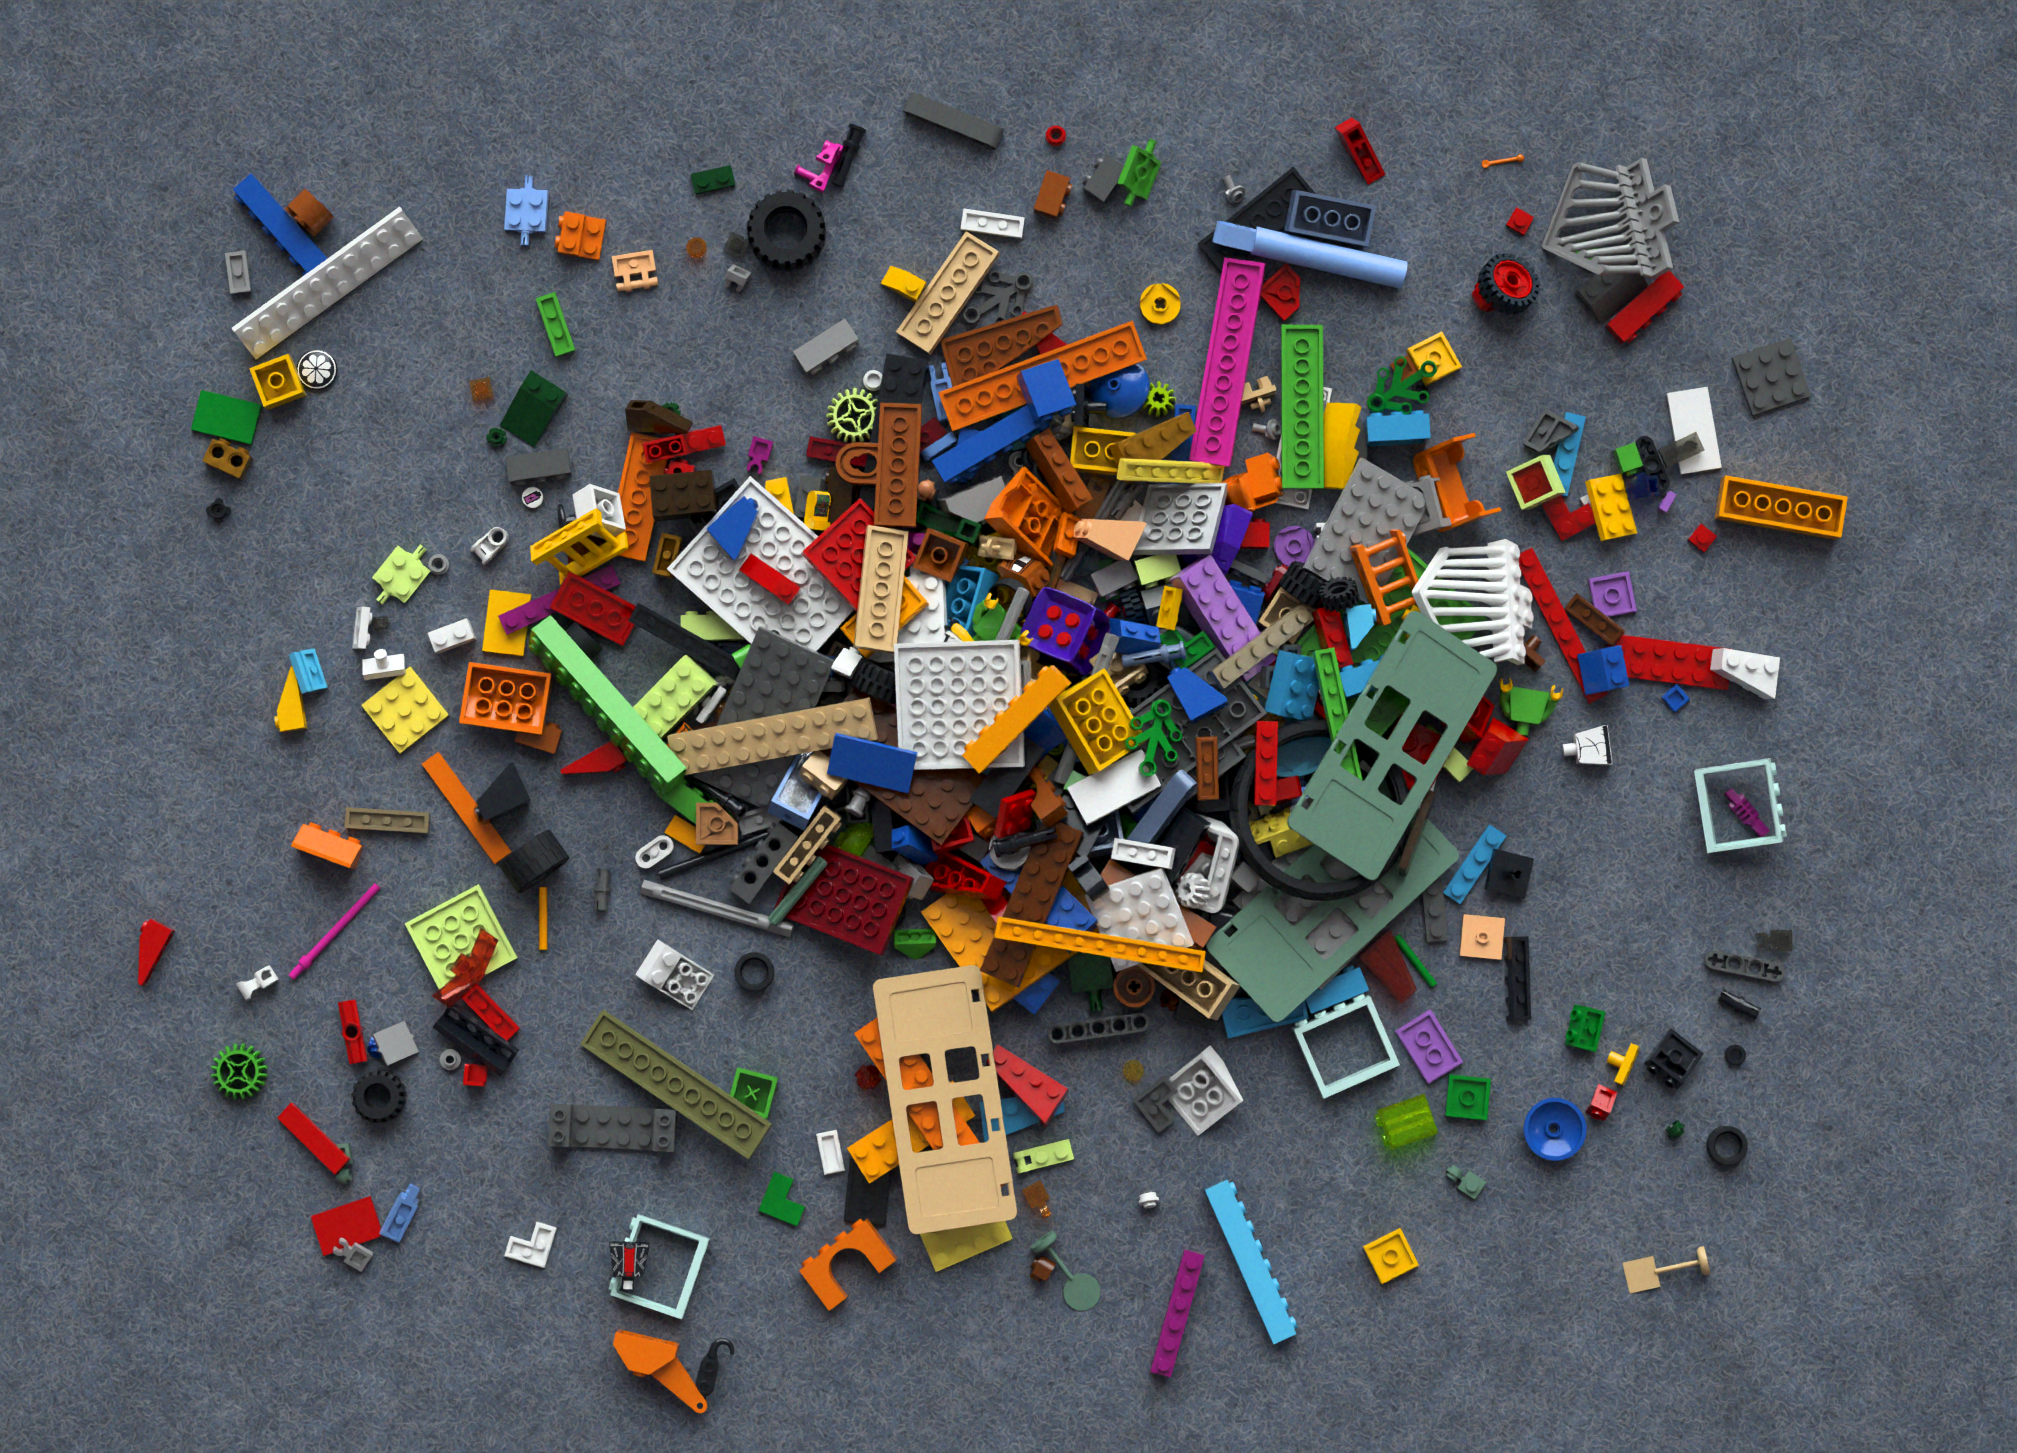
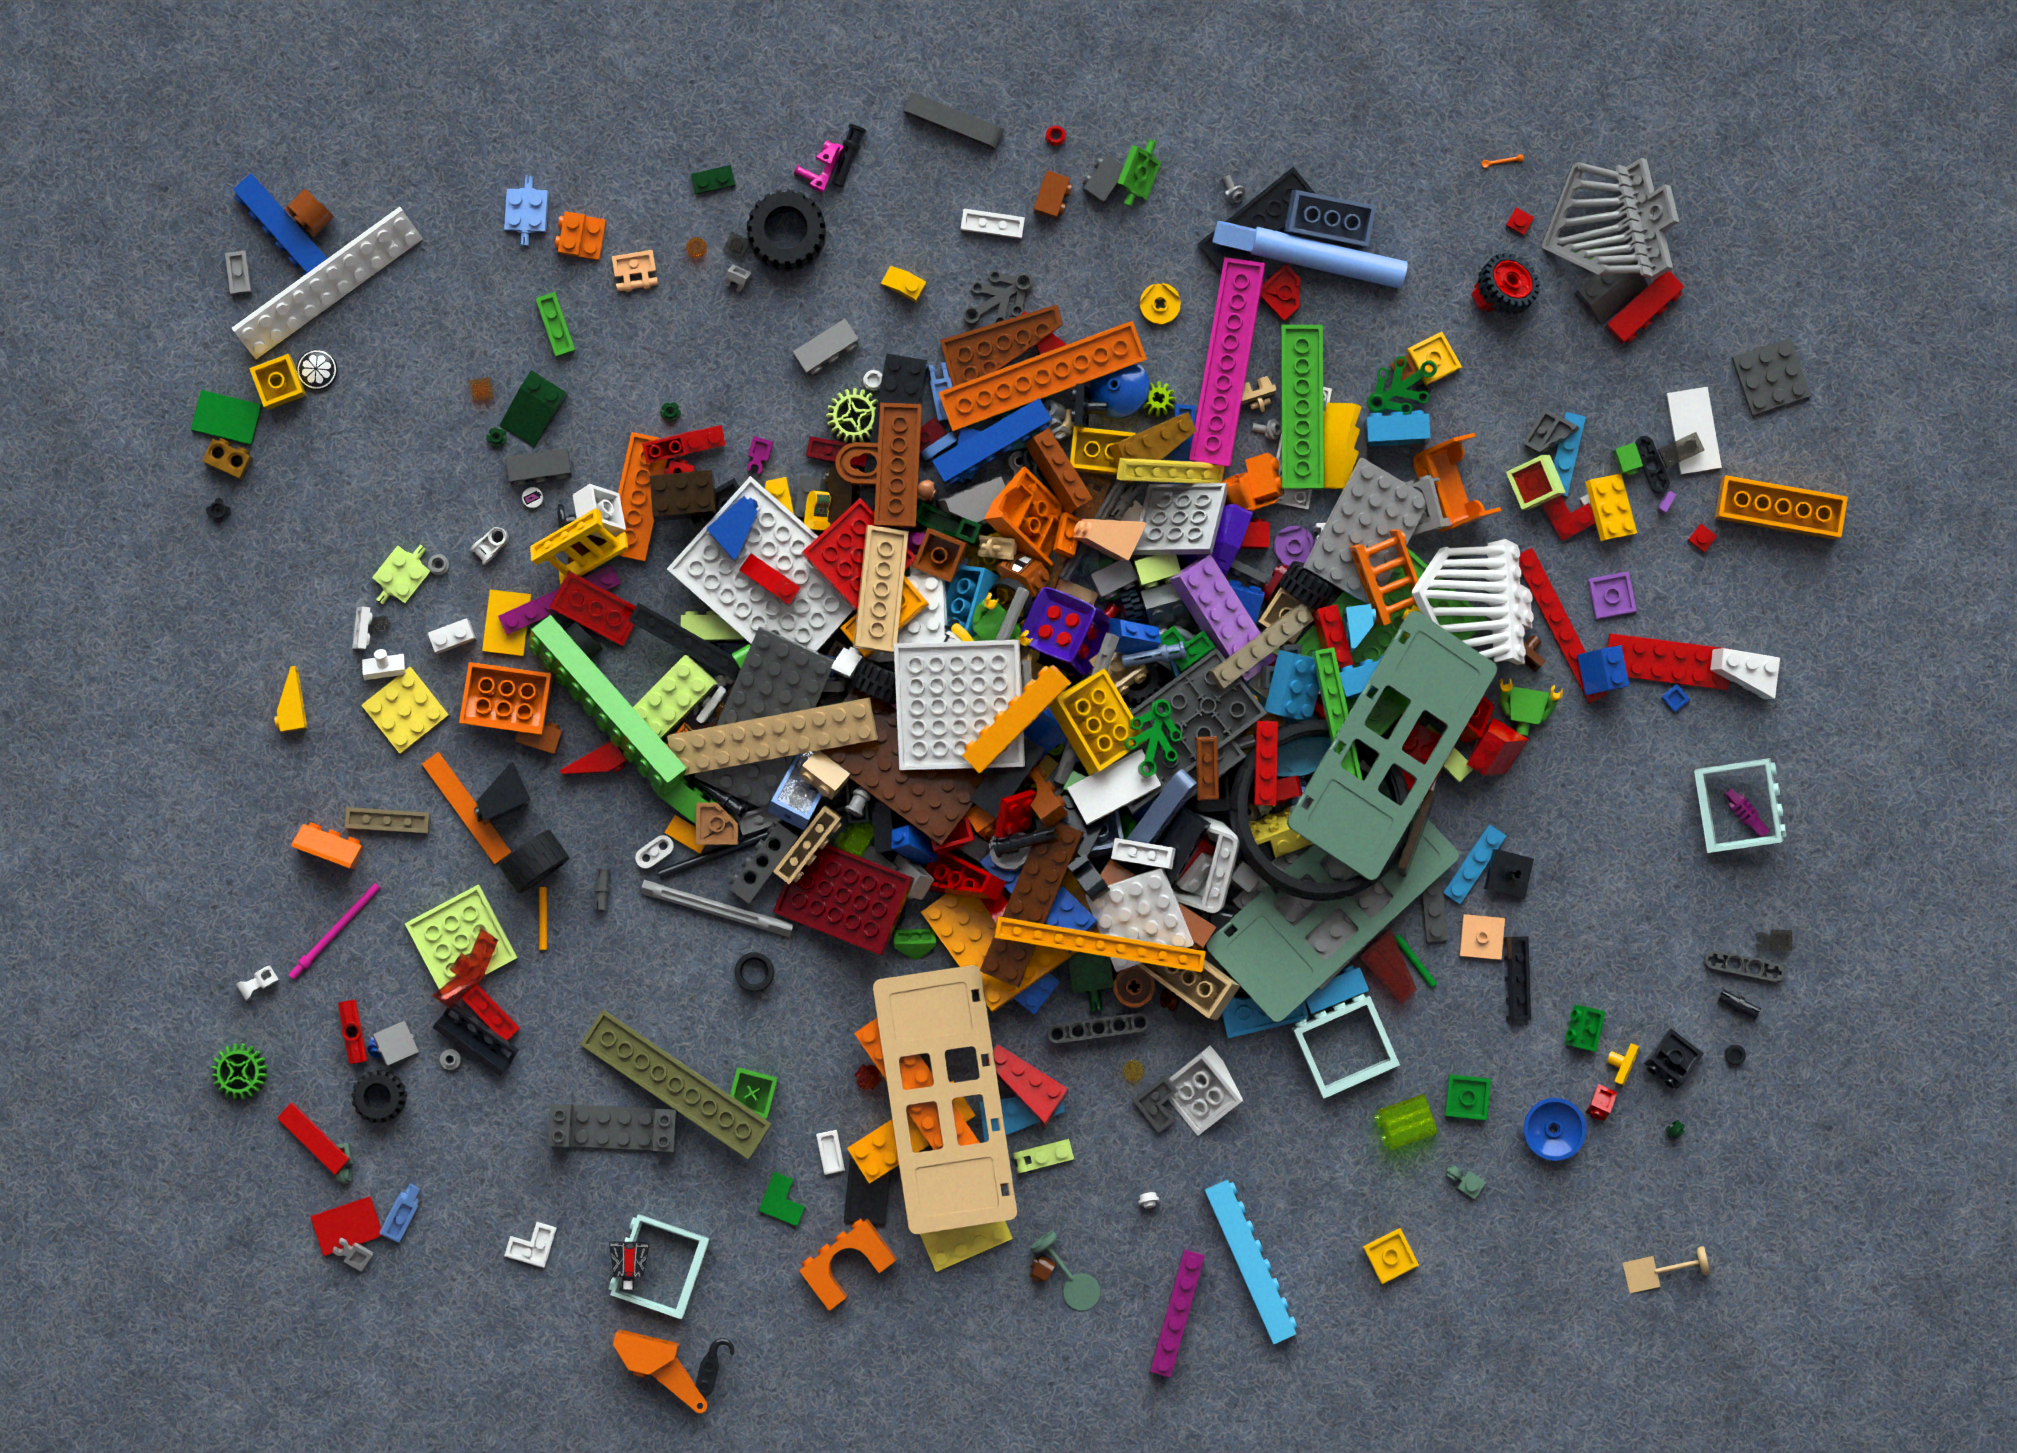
red slope [138,919,175,986] -> none
medium azure plate [289,649,328,694] -> none
red panel [463,1064,488,1086] -> none
dark brown slope [625,400,693,435] -> none
white slope [635,940,714,1010] -> none
pearl gold brick [652,533,683,580] -> none
sand green axle [768,856,827,926] -> none
blue tile [827,733,918,793] -> none
tan plate [896,231,1000,355] -> none
blue brick [1016,359,1076,423] -> none
clear orange plate [1022,1180,1052,1218] -> none
yellow plate [1156,586,1183,630] -> none
blue slope [1167,667,1228,724] -> none
white gear [1174,872,1211,909] -> none
black tyre [1319,577,1360,612] -> none
red slope [1335,117,1385,185] -> none
medium lavender tile [1395,1009,1463,1084] -> none
white torso [1562,725,1612,766] -> none
reddish brown tile [1564,593,1626,647] -> none
clear blue brick [1626,472,1660,500] -> none
black tyre [1706,1126,1748,1165] -> none

